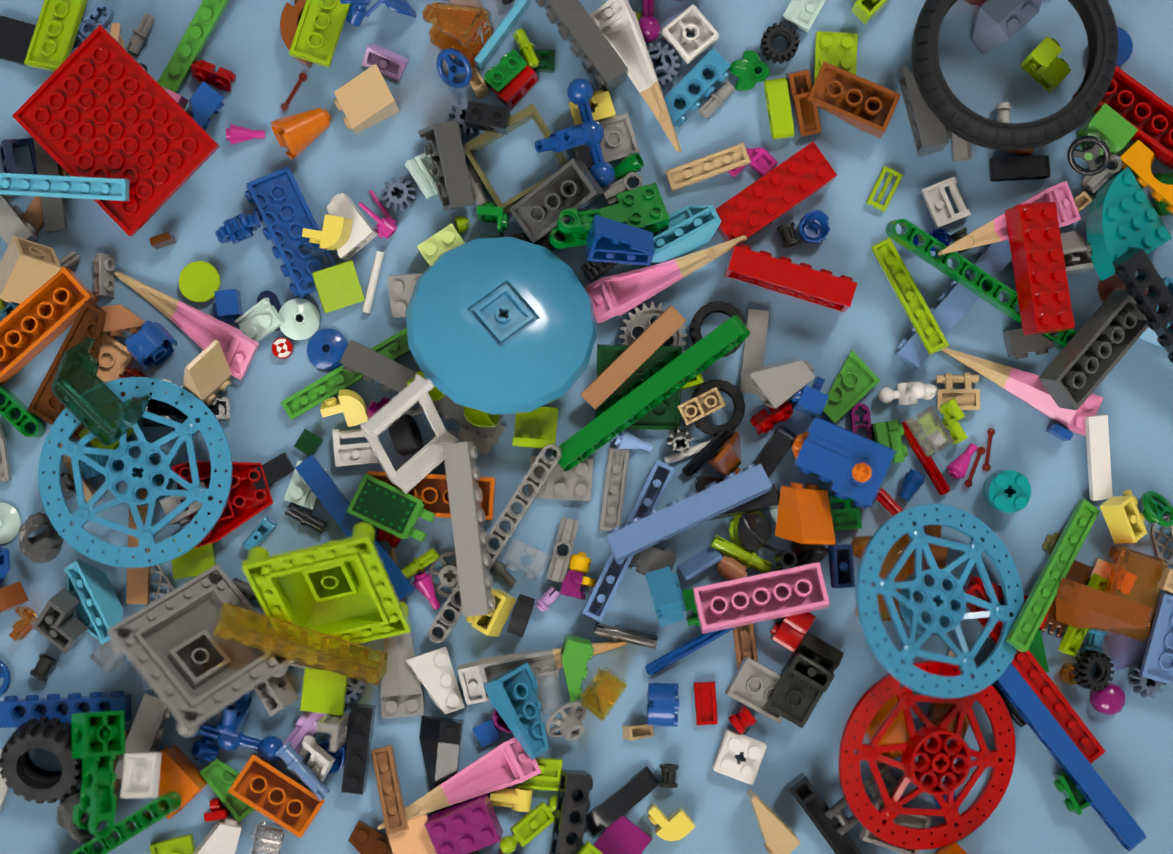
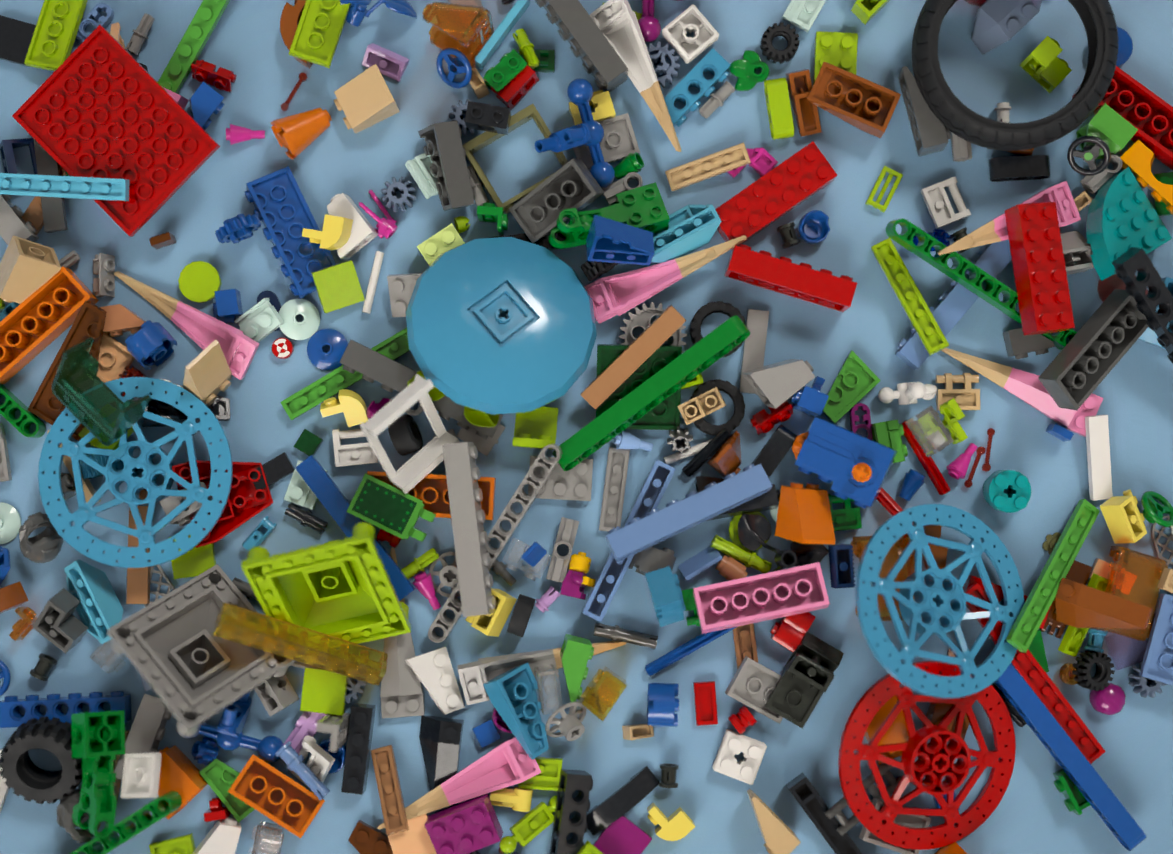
none -> blue slope [522,542,547,567]

